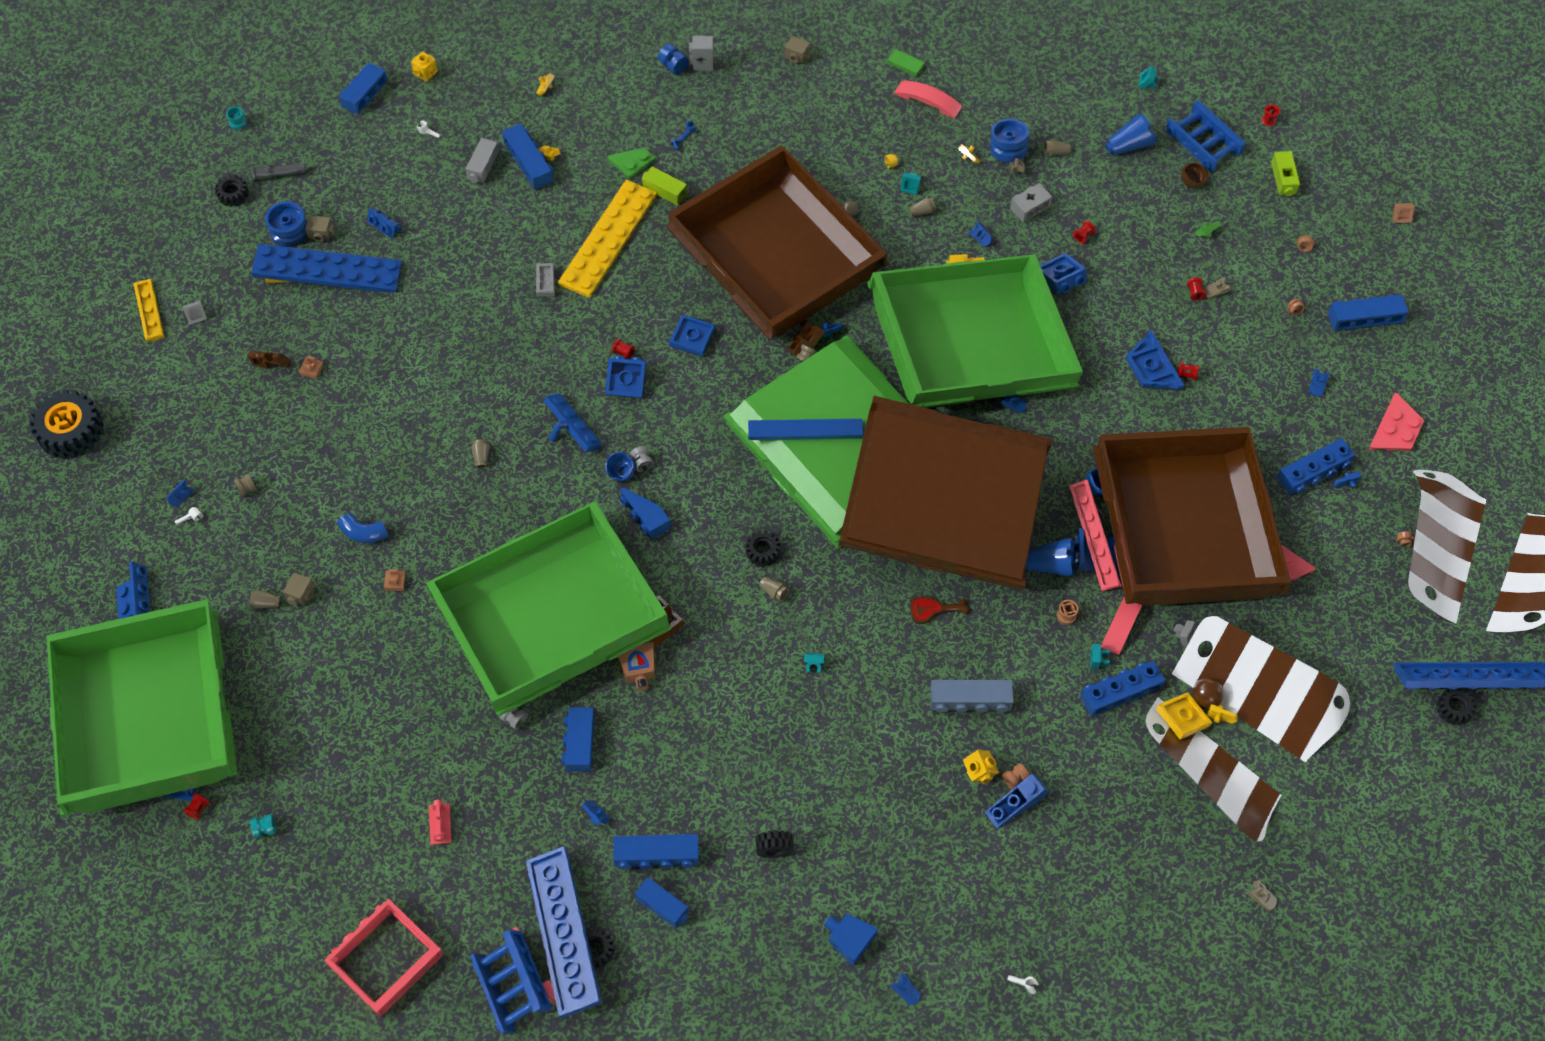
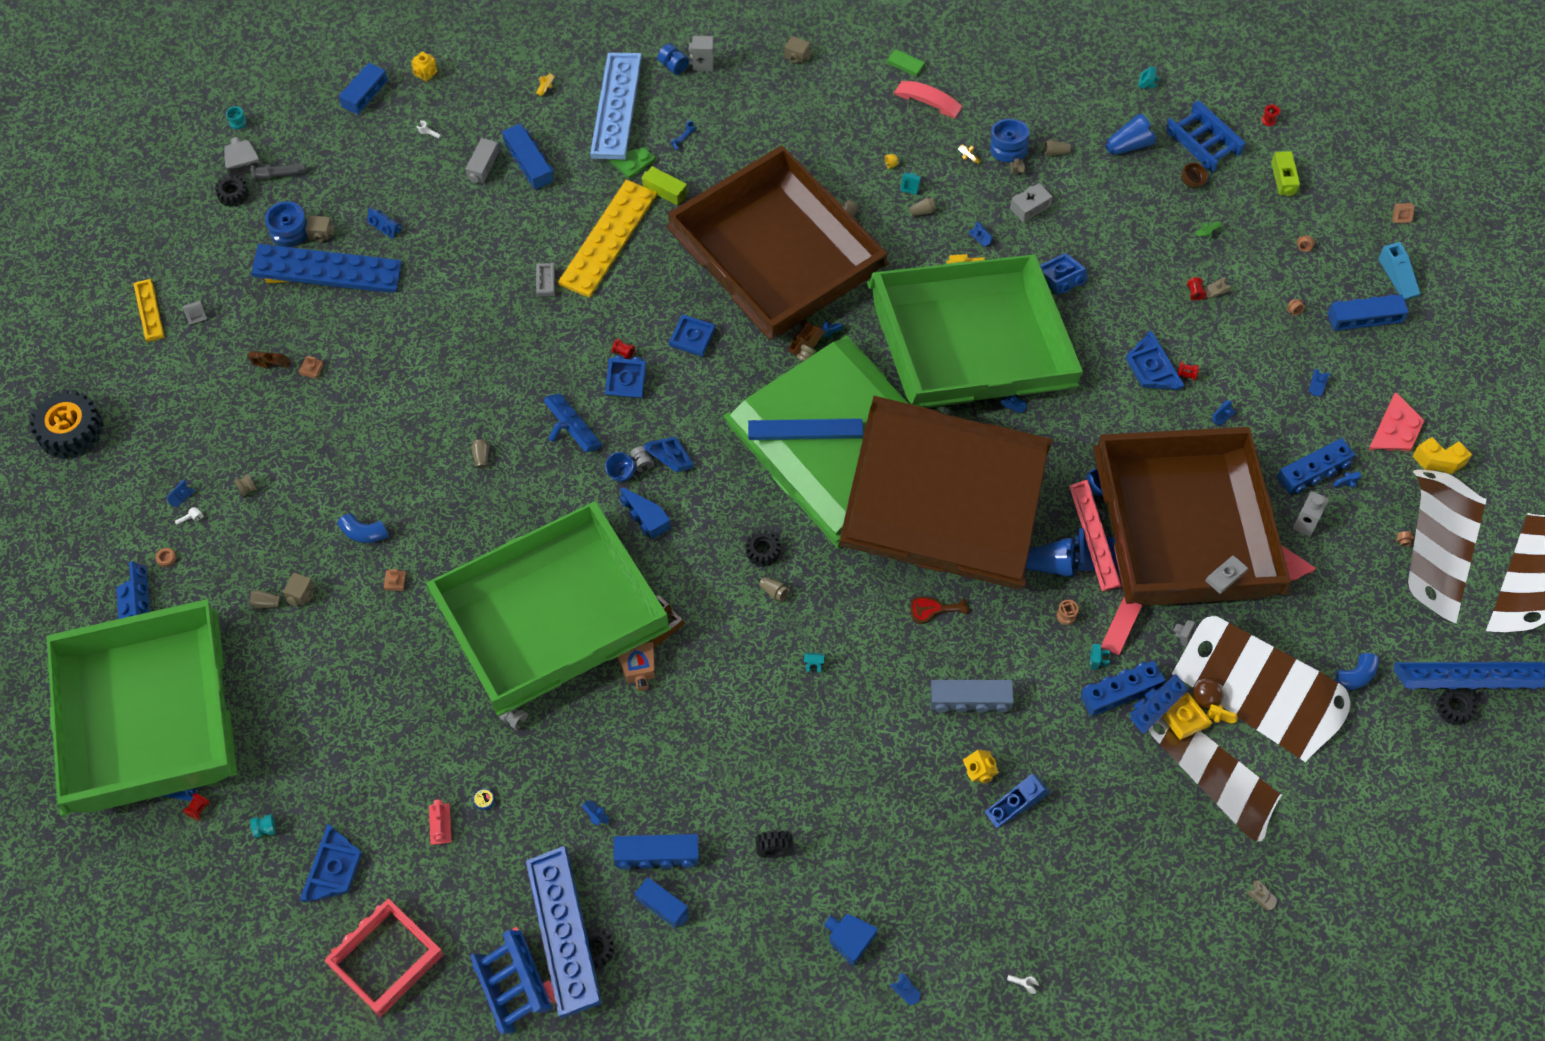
yellow piece [538,146,561,161] -> none
blue brick [562,708,594,772] -> none
nougat wheel [1002,763,1030,790] -> none
red bush [1073,221,1096,244] -> none
none -> nougat tile [155,548,176,567]
none -> light grey torso [224,137,261,177]
none -> blue wing [300,824,362,903]
none -> tile [473,789,495,810]
none -> light blue plate [590,53,642,159]
none -> blue wing [644,436,694,472]
none -> blue bracket [1130,674,1189,734]
none -> light grey plate [1206,556,1248,594]
none -> blue piece [1212,400,1236,426]
none -> light grey torso [1293,491,1329,537]
none -> blue cylinder [1335,653,1379,690]
none -> dark azure slope [1378,242,1420,300]
none -> yellow brick [1412,437,1472,474]

